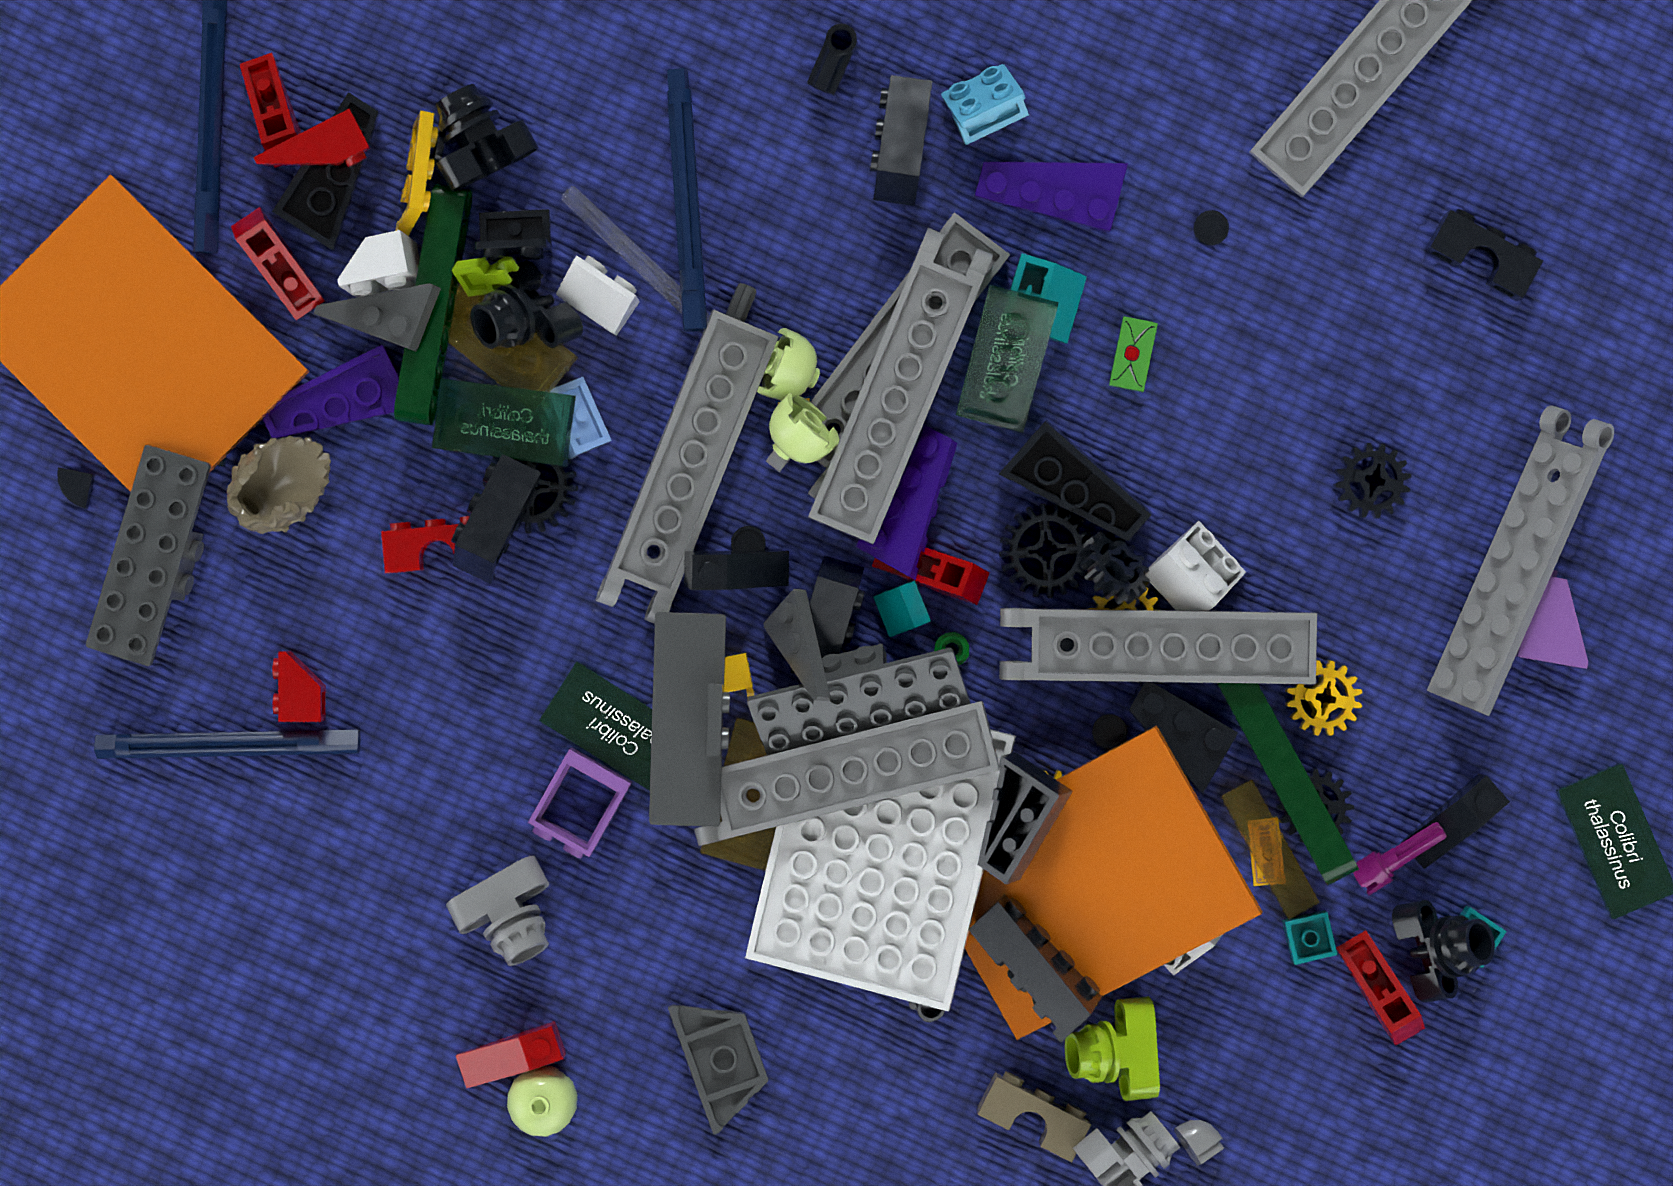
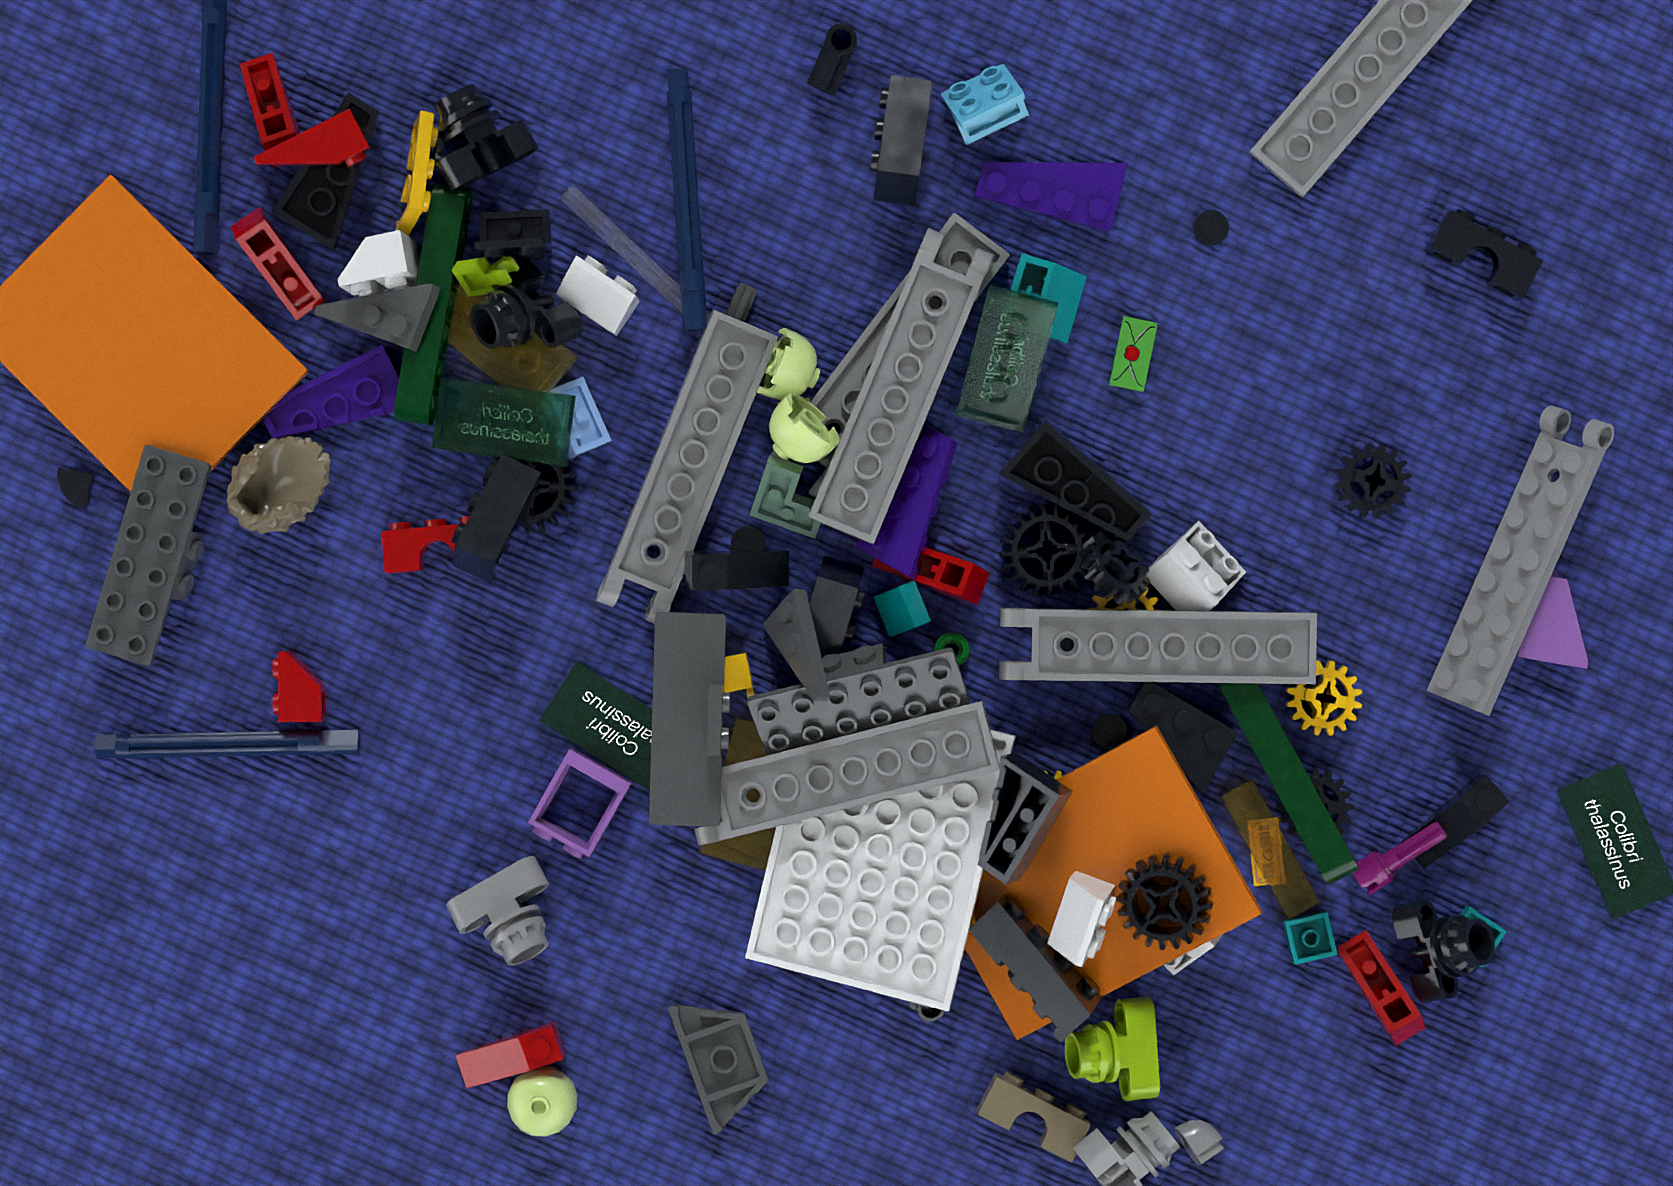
none -> sand green plate [749,455,821,539]
none -> white slope [1047,871,1117,967]
none -> black gear [1116,853,1214,950]

